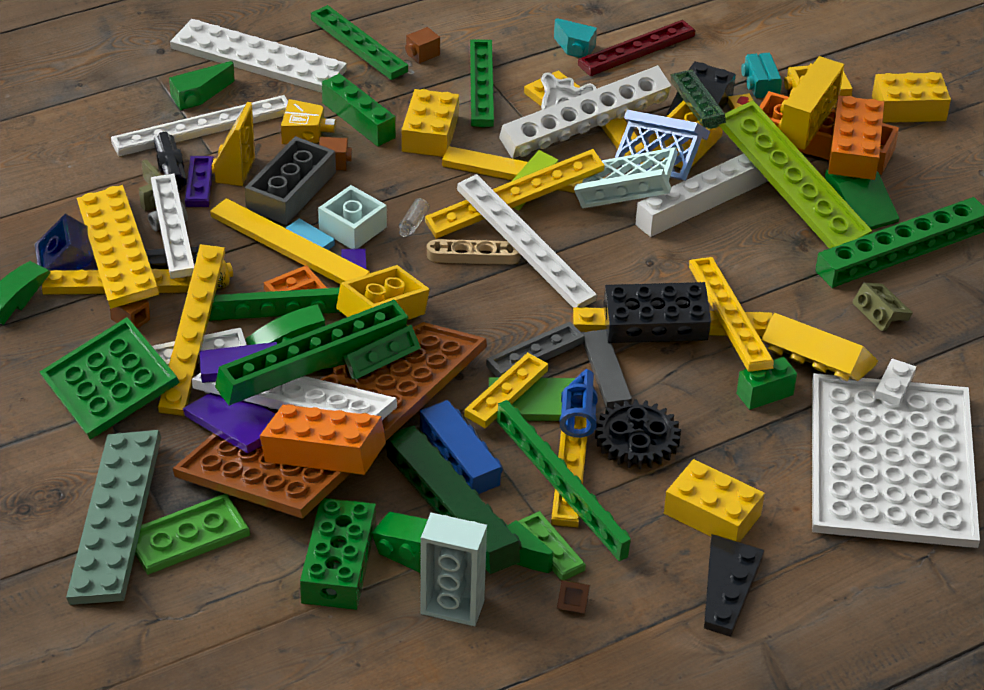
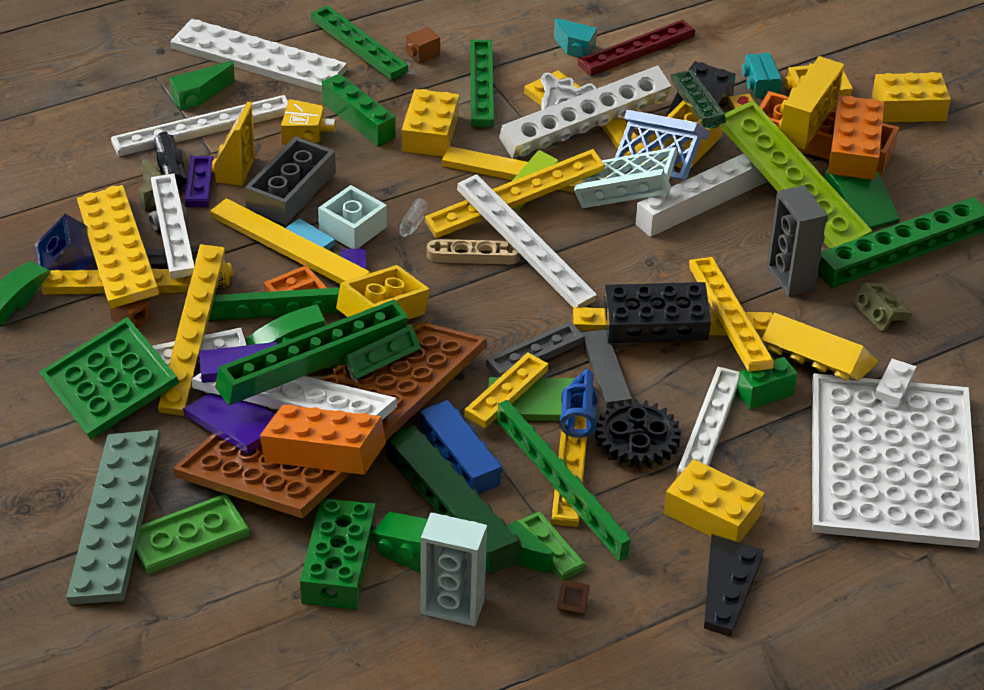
dark orange brick [319,137,352,171] -> none
none -> white tile [677,367,739,478]
none -> dark grey brick [767,185,828,297]

